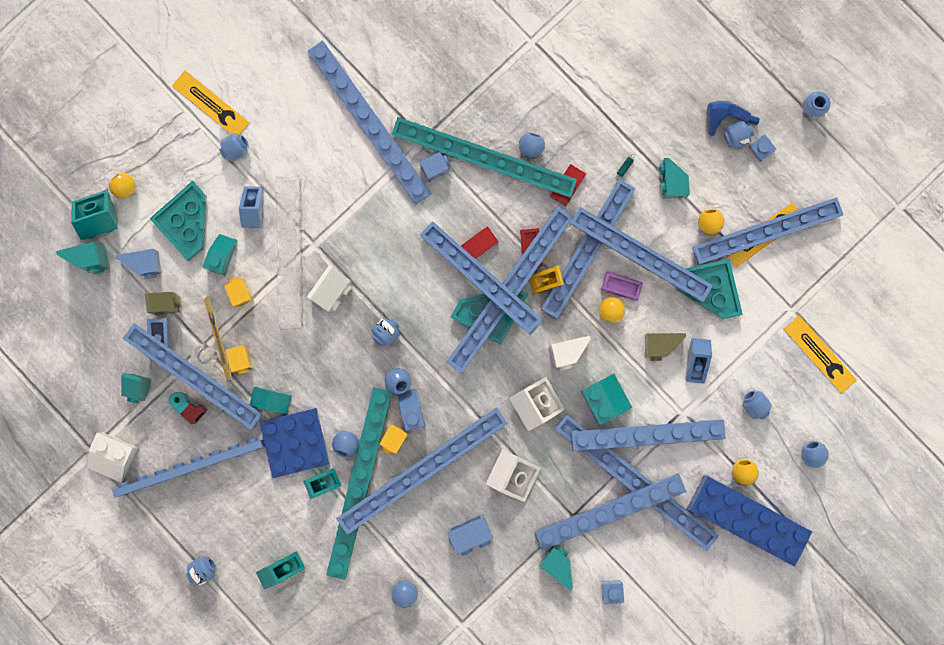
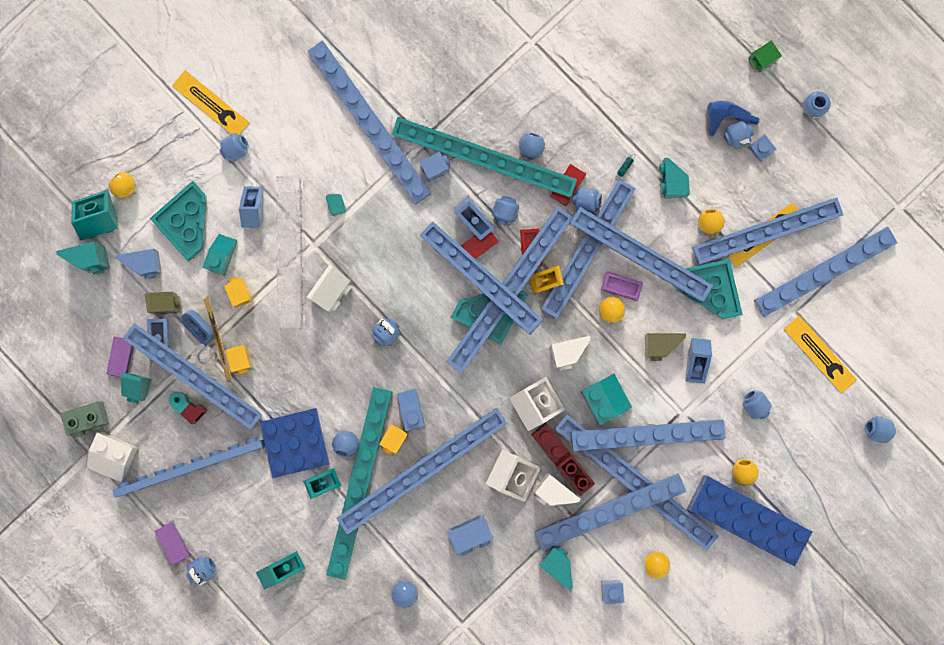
teal slope [249,387,291,414] -> none
medium blue piece [385,368,411,395] -> none
medium blue piece [801,441,829,468] -> none
none -> sand green brick [60,402,109,438]
none -> medium lavender tile [106,337,133,377]
none -> medium lavender tile [154,521,191,565]
none -> medium blue plate [181,310,215,344]
none -> teal slope [326,194,346,216]
none -> medium blue slope [454,195,495,240]
none -> medium blue head [492,196,519,225]
none -> dark red slope [531,422,595,496]
none -> white slope [534,473,581,506]
none -> medium blue head [573,188,602,213]
none -> yellow piece [644,552,670,579]
none -> green brick [749,40,782,73]
none -> medium blue plate [754,227,898,317]
none -> medium blue head [865,416,896,443]

